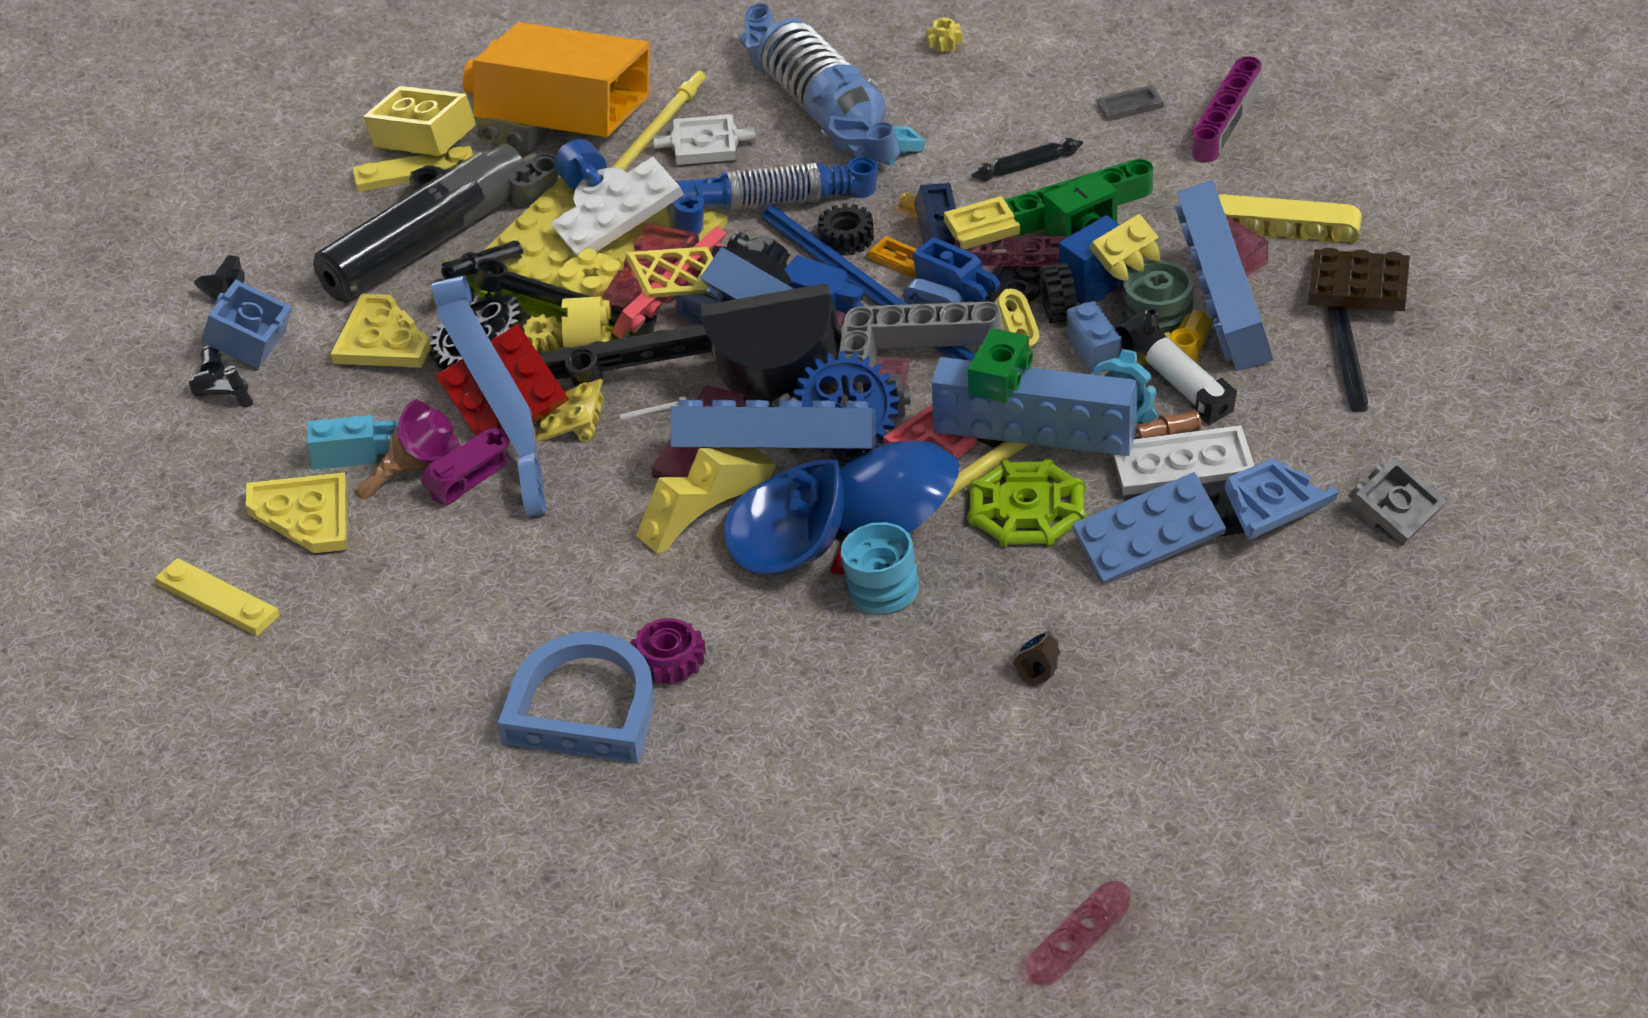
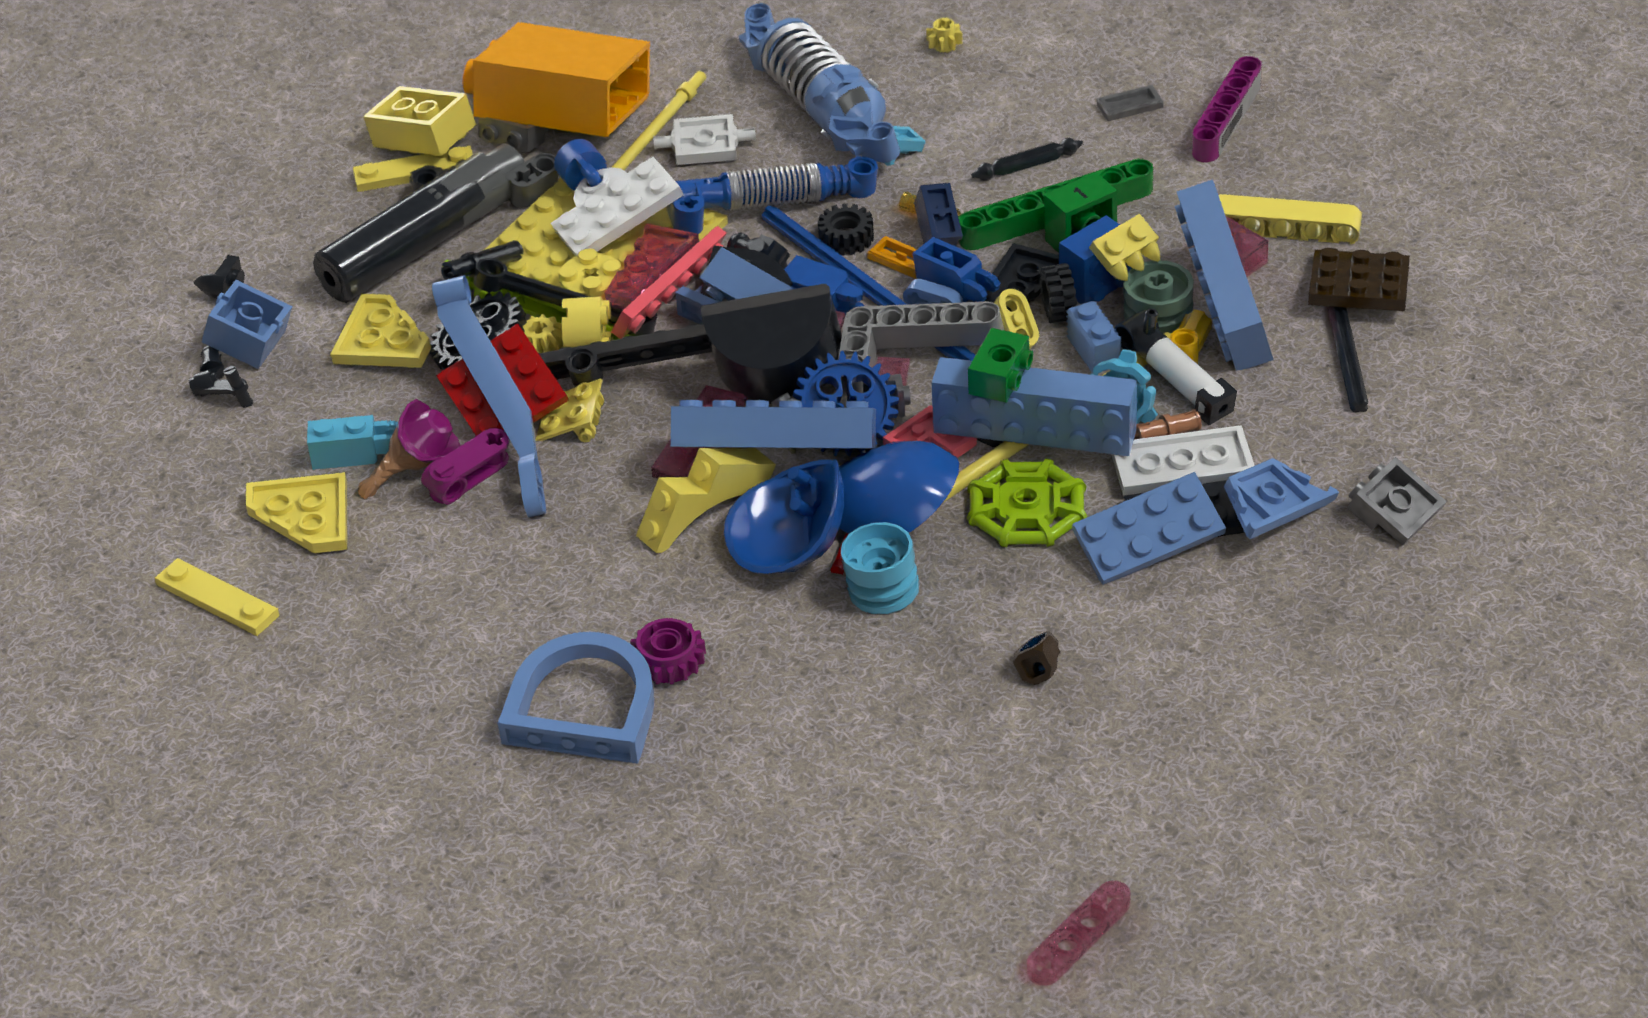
white piece [619,396,686,420] -> none
light yellow window [625,247,713,298] -> none
light yellow plate [944,196,1020,250] -> none
clear pink beam [954,236,1068,266] -> none

